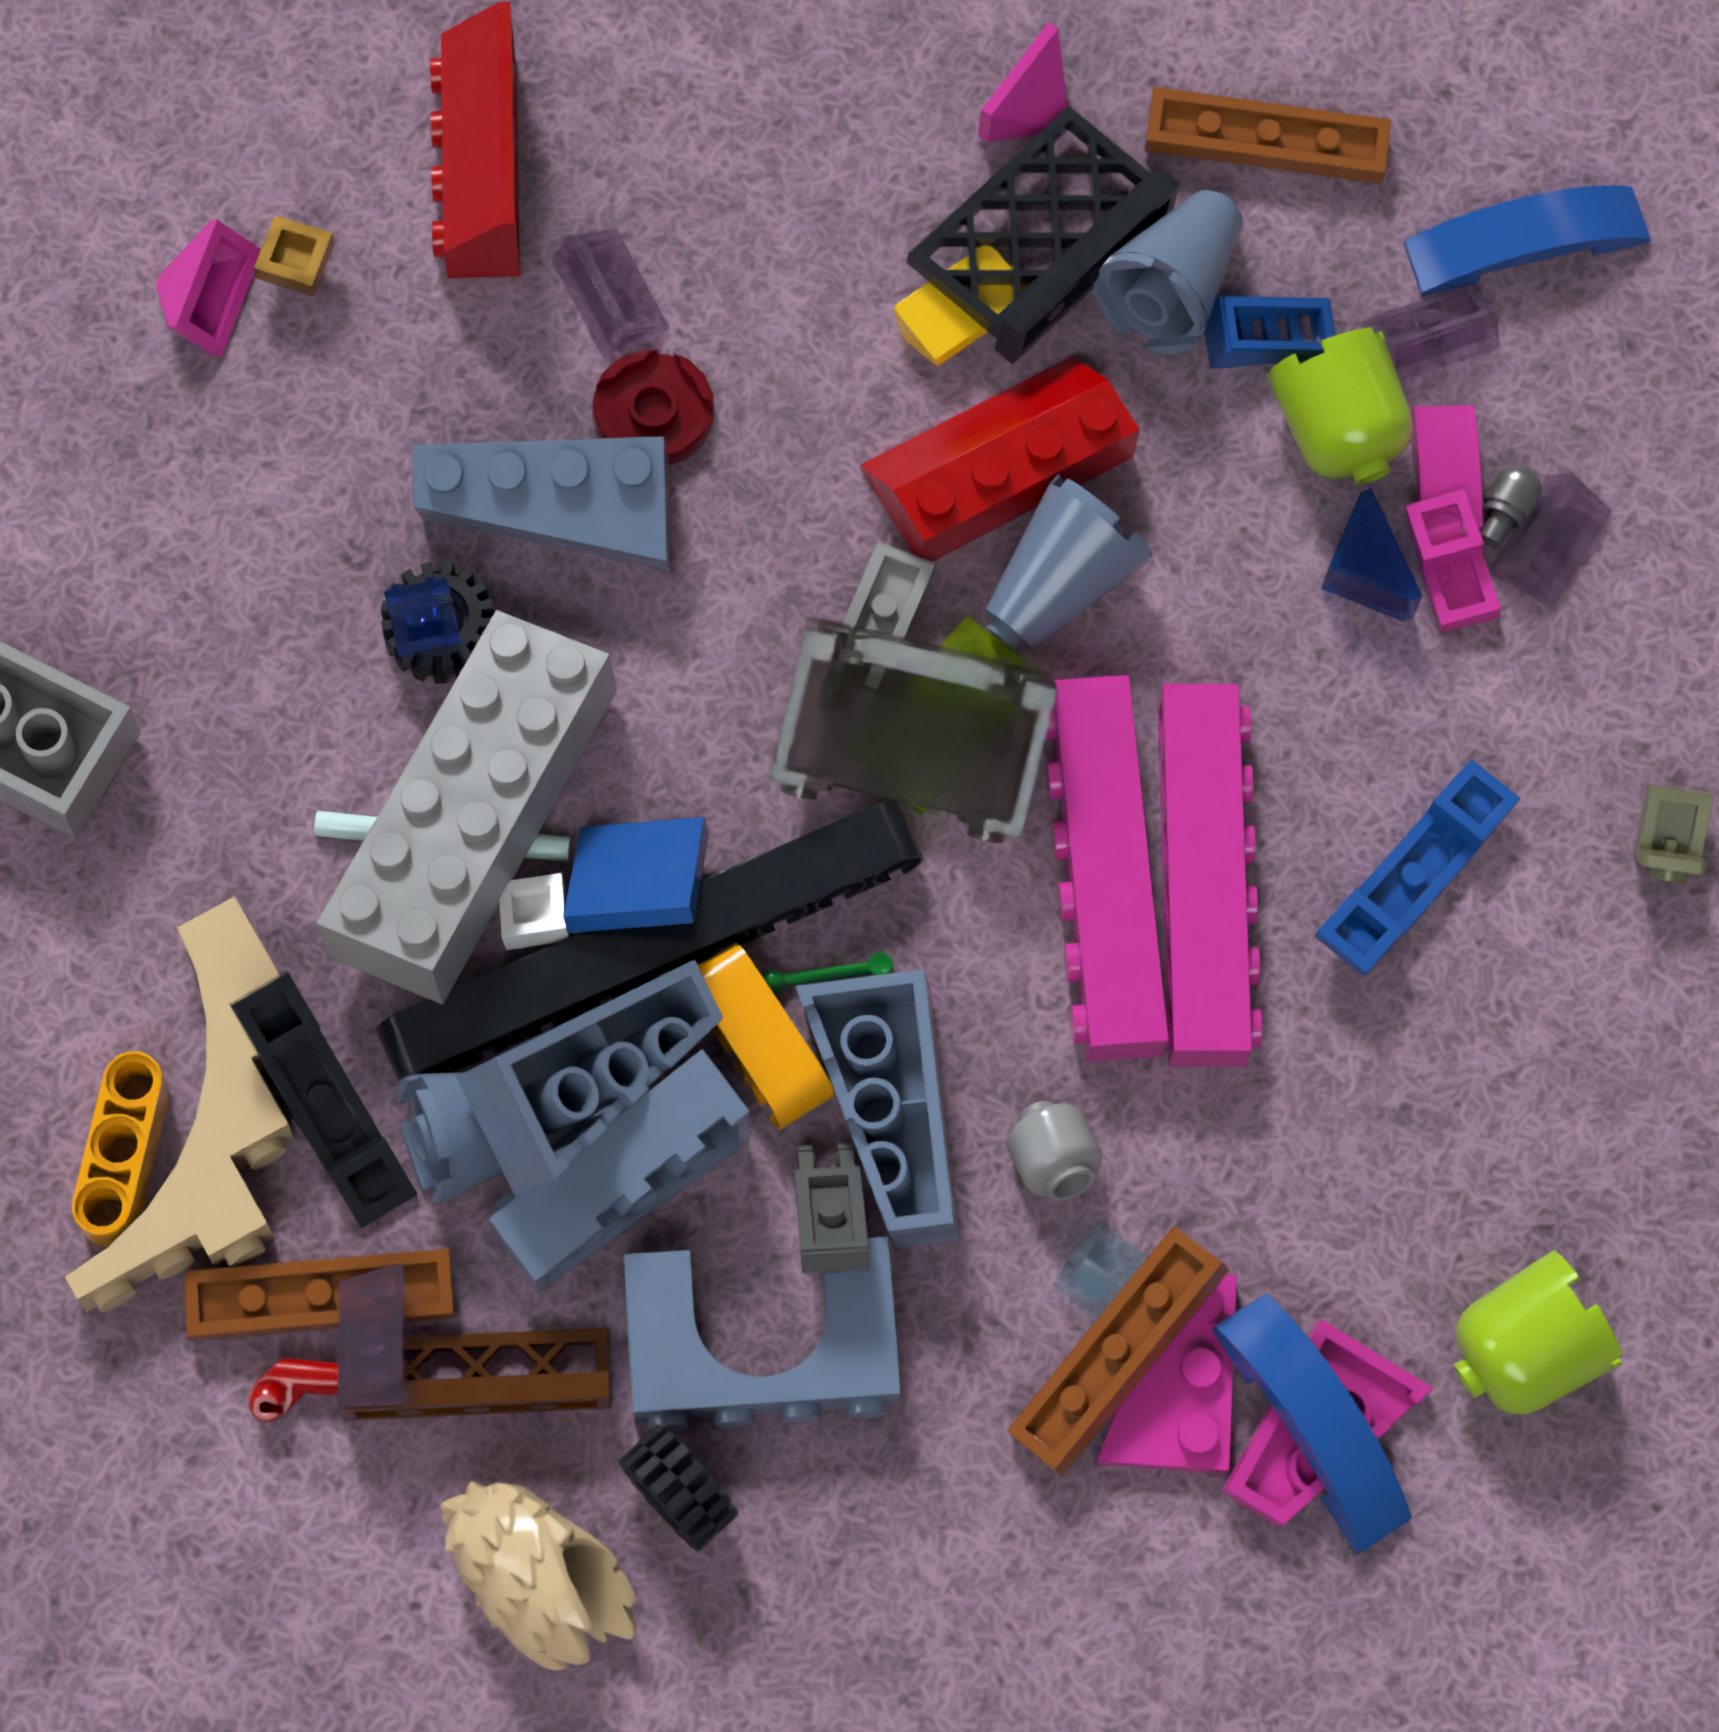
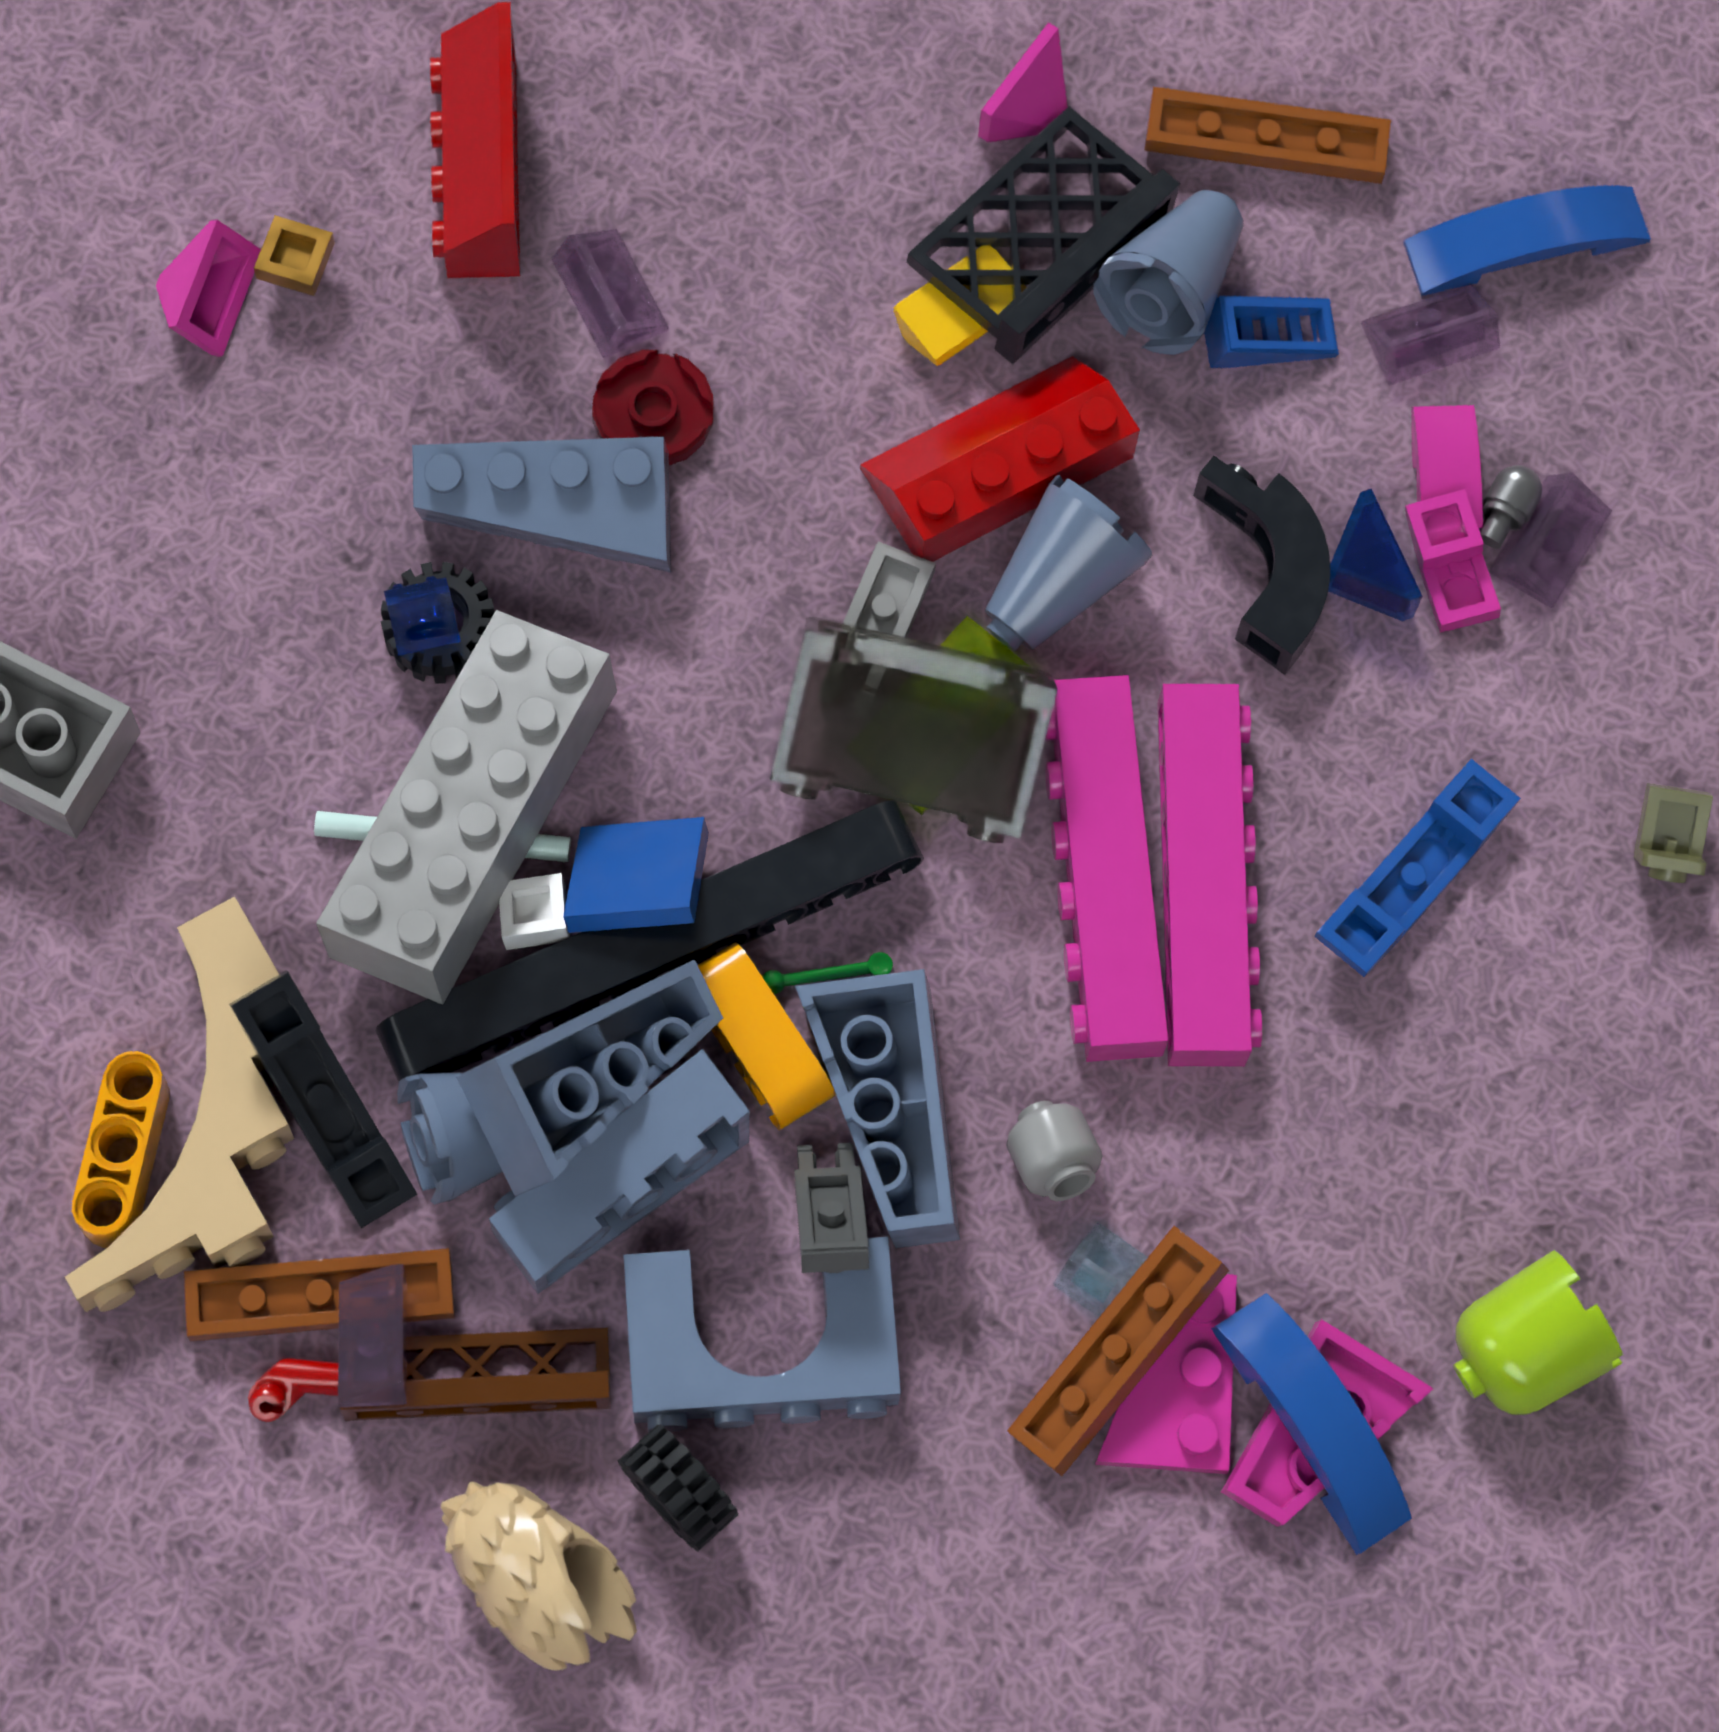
lime cylinder [1267,327,1414,486] -> none
none -> black arch [1193,456,1330,675]

